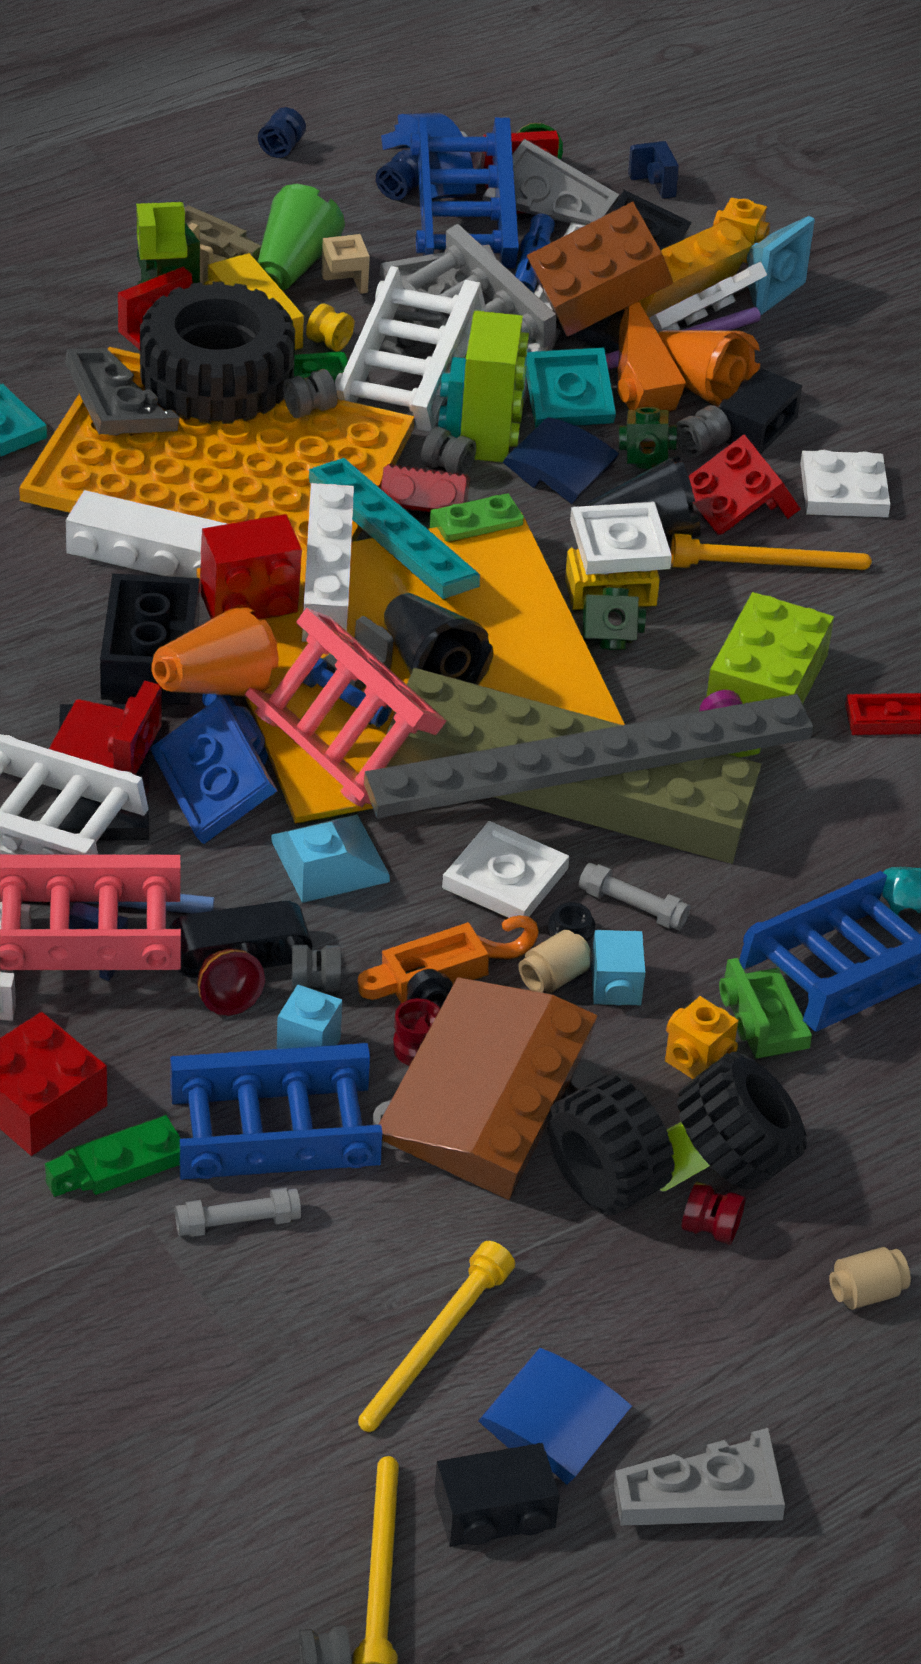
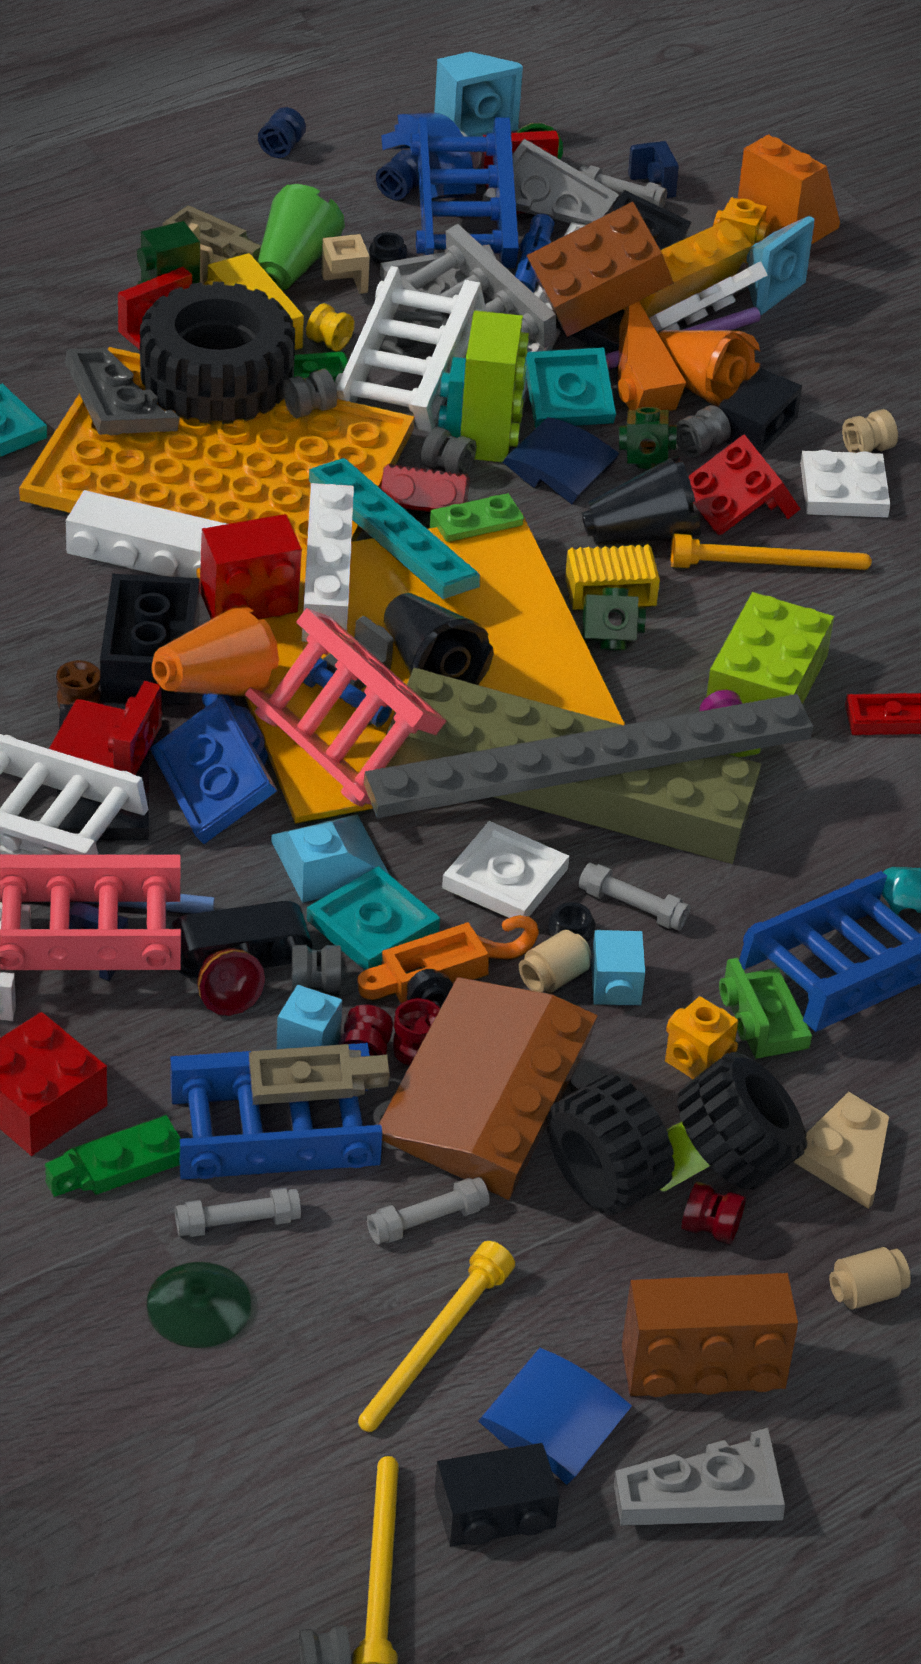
lime panel [136,202,187,260] -> none
white plate [570,502,672,575] -> none
none -> reddish brown wheel [56,660,101,709]
none -> clear green dish [147,1262,251,1348]
none -> dark tan hinge [249,1044,390,1105]
none -> teal plate [307,866,440,971]
none -> dark red wheel [338,1004,394,1056]
none -> light grey bar [367,1177,490,1244]
none -> black plate [369,232,407,265]
none -> medium azure slope [434,52,523,137]
none -> light grey bar [579,165,667,208]
none -> dark orange brick [622,1273,798,1397]
none -> orange slope [738,134,840,245]
none -> tan wing [794,1092,889,1209]
none -> tan wheel [842,409,898,453]

